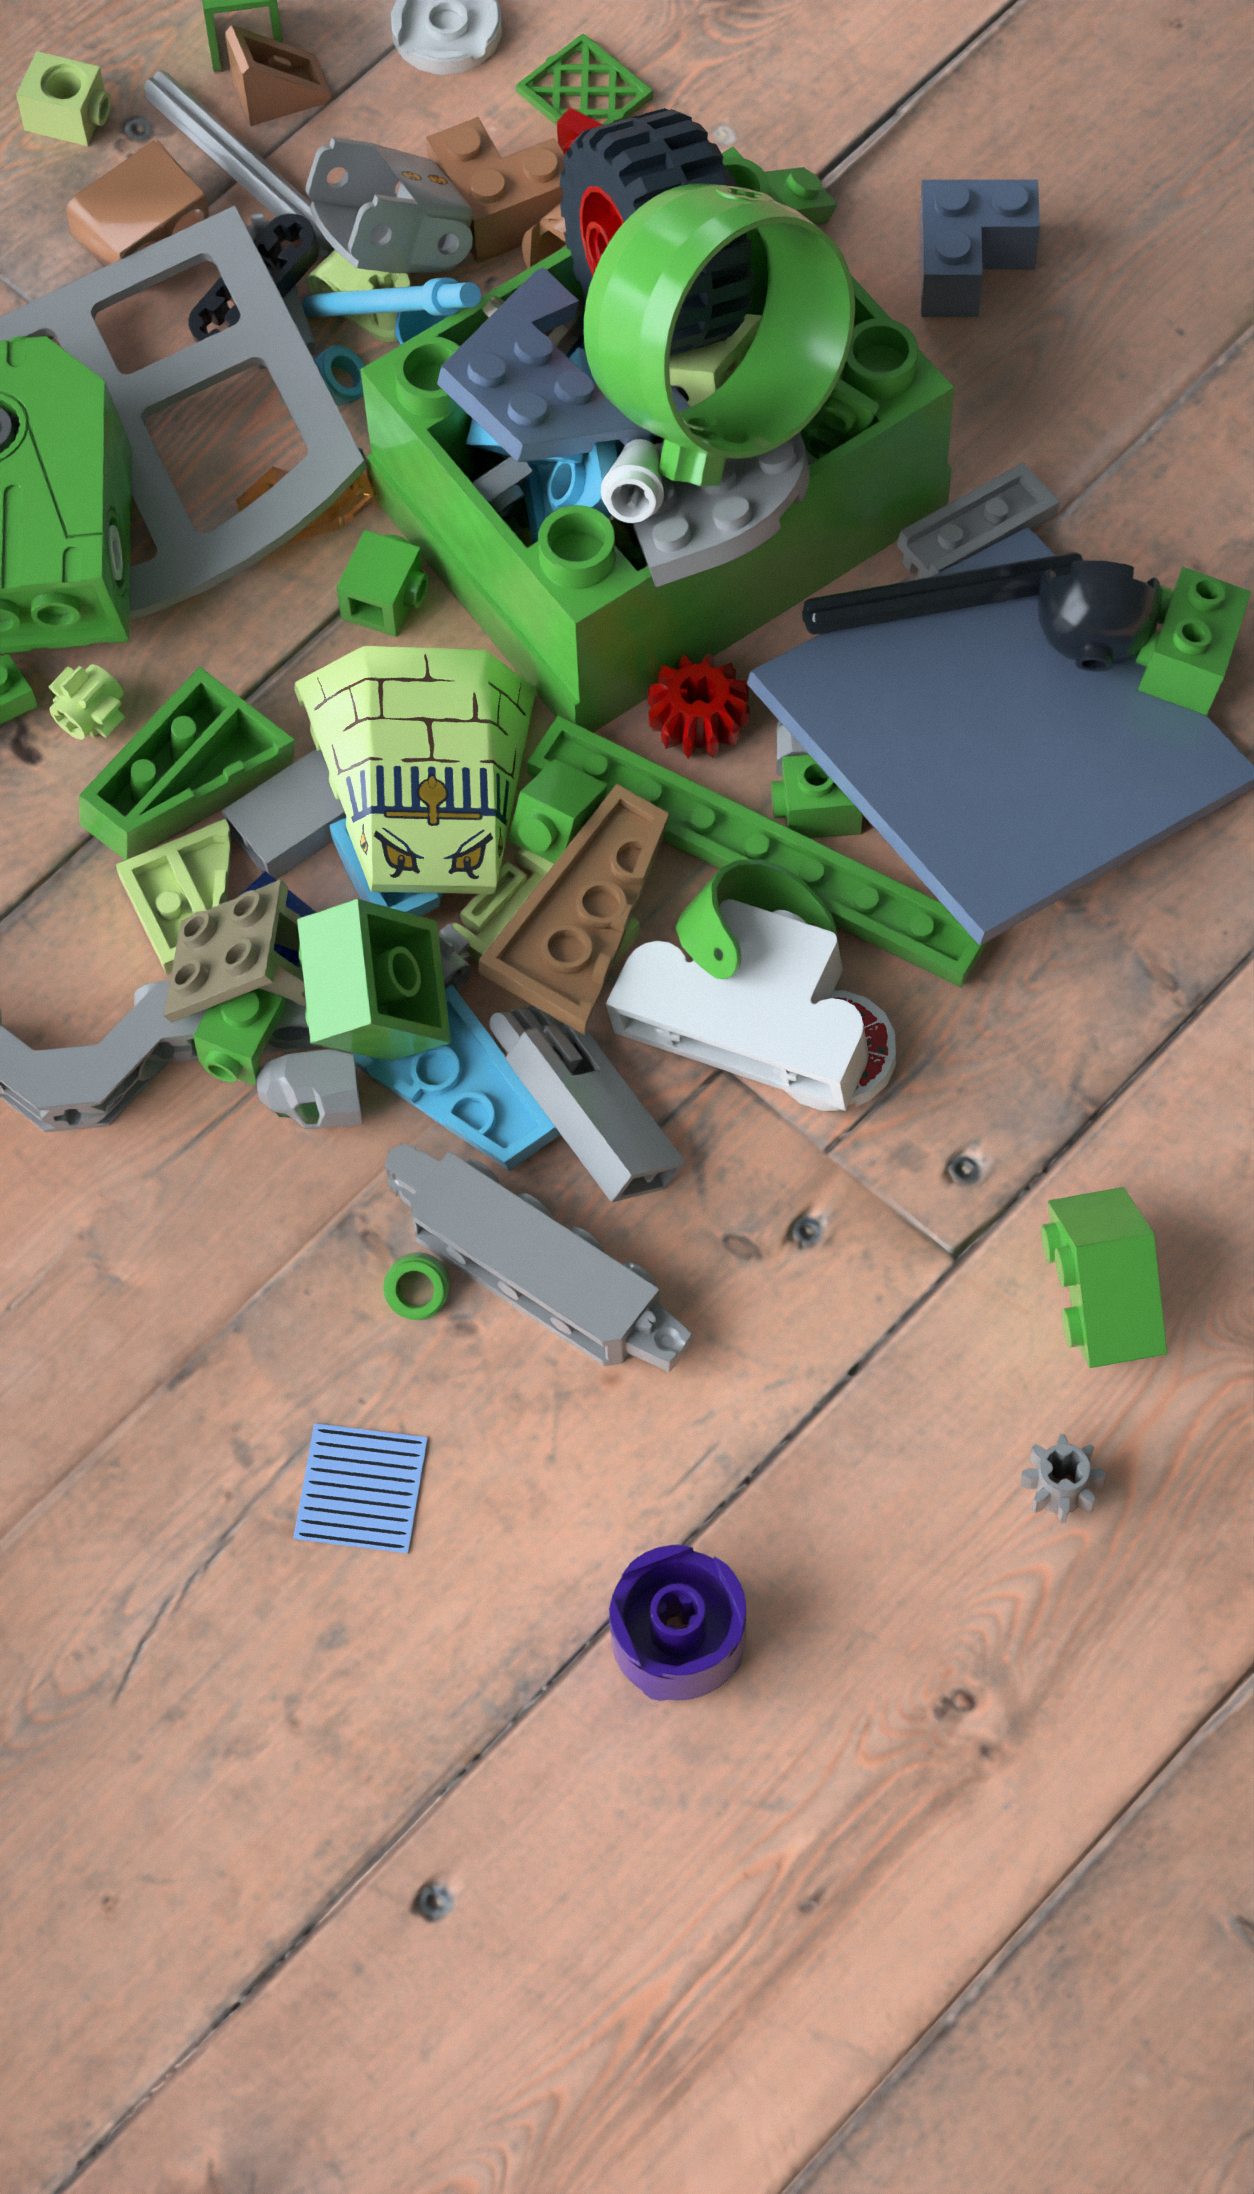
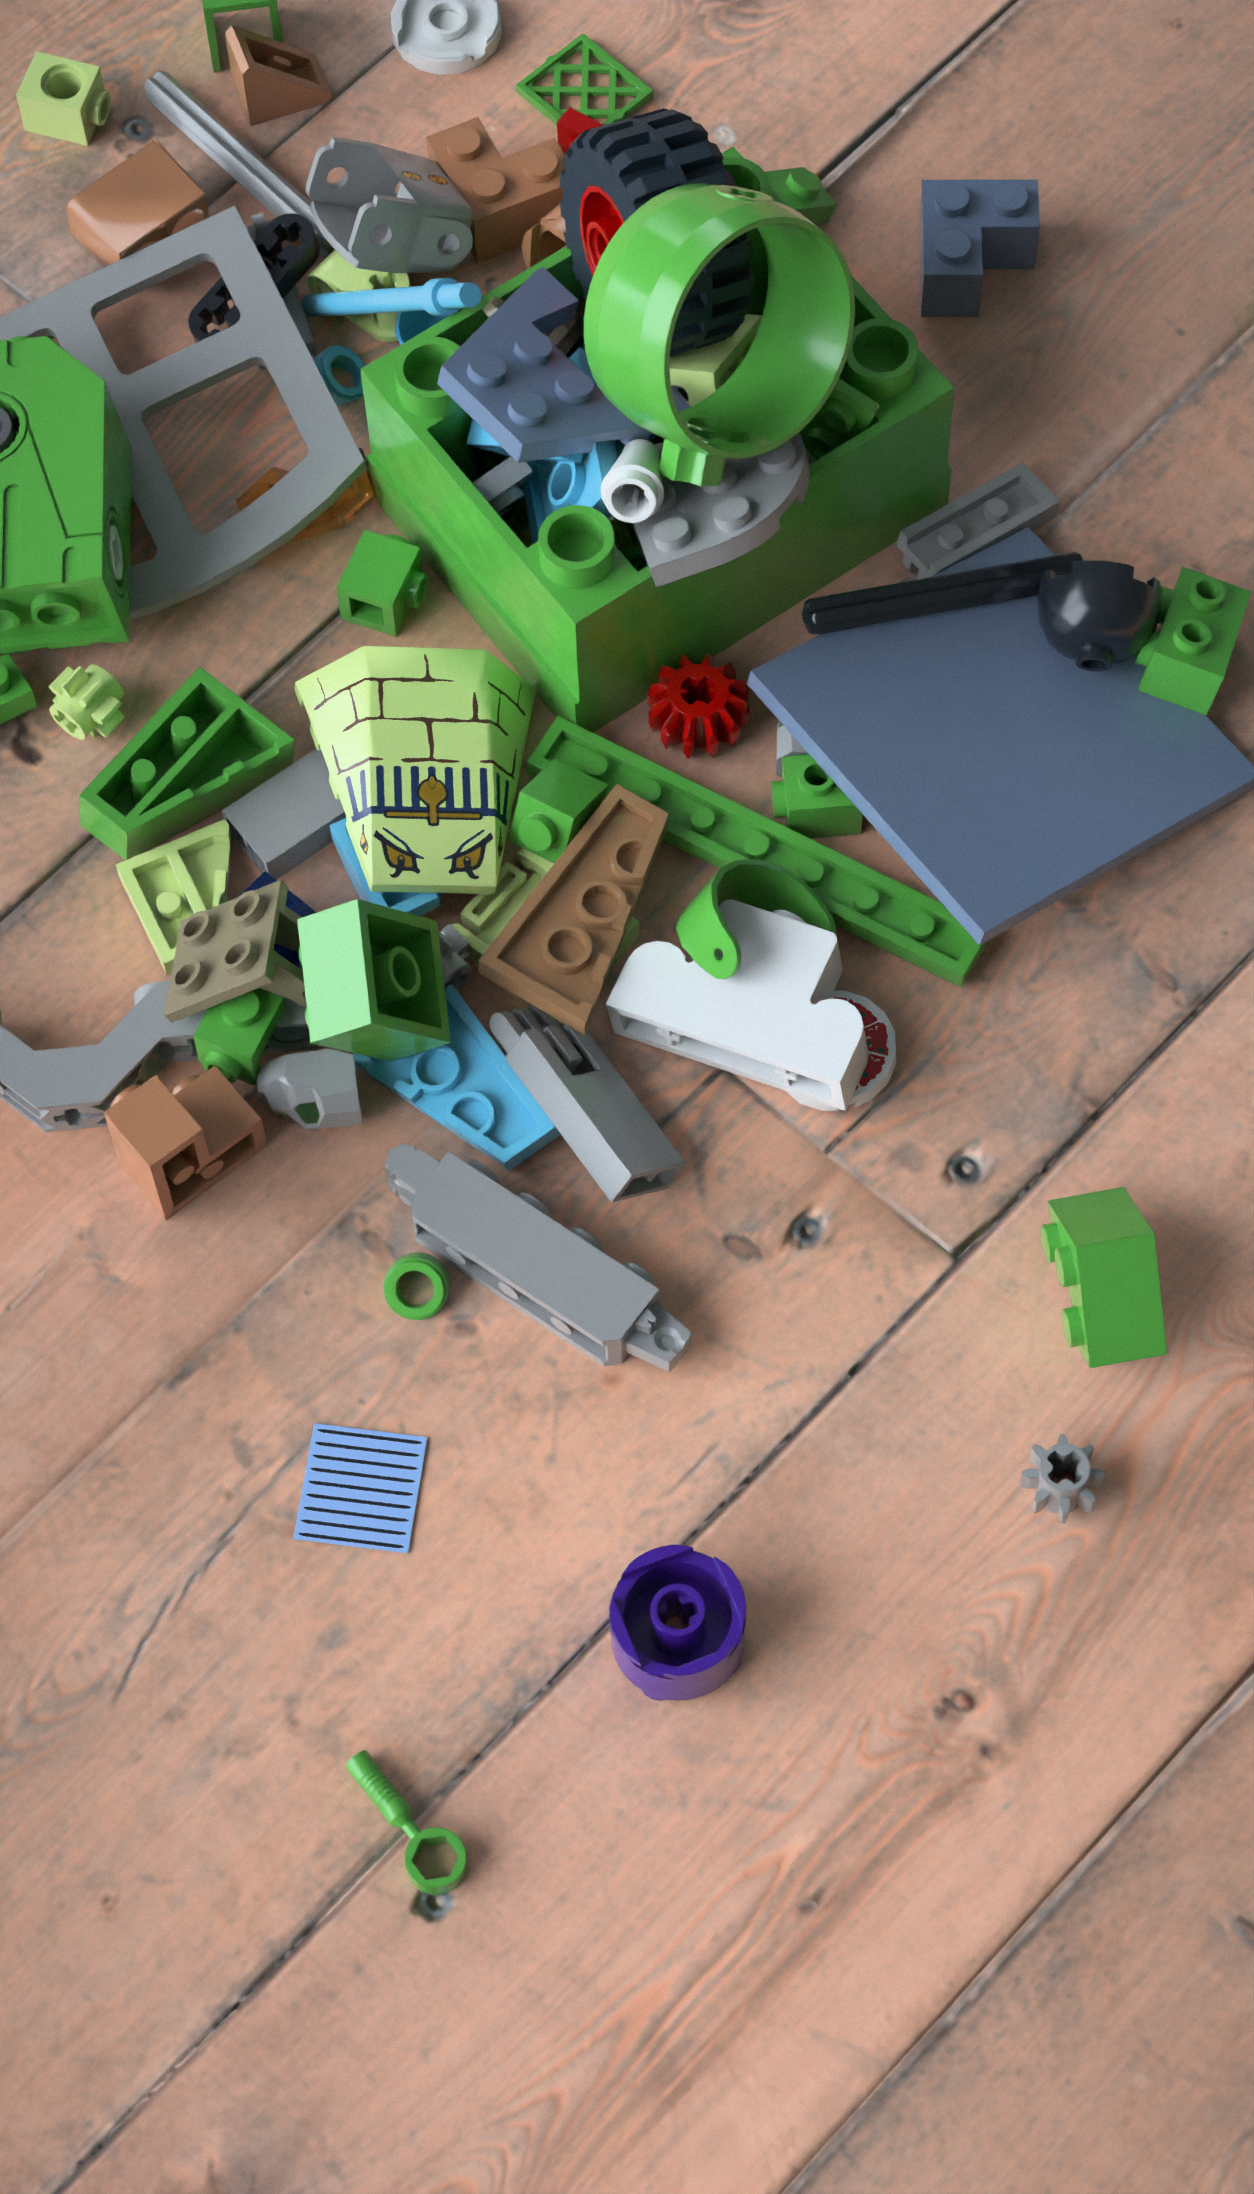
none -> nougat brick [104,1066,268,1220]
none -> bright green piece [345,1750,468,1895]

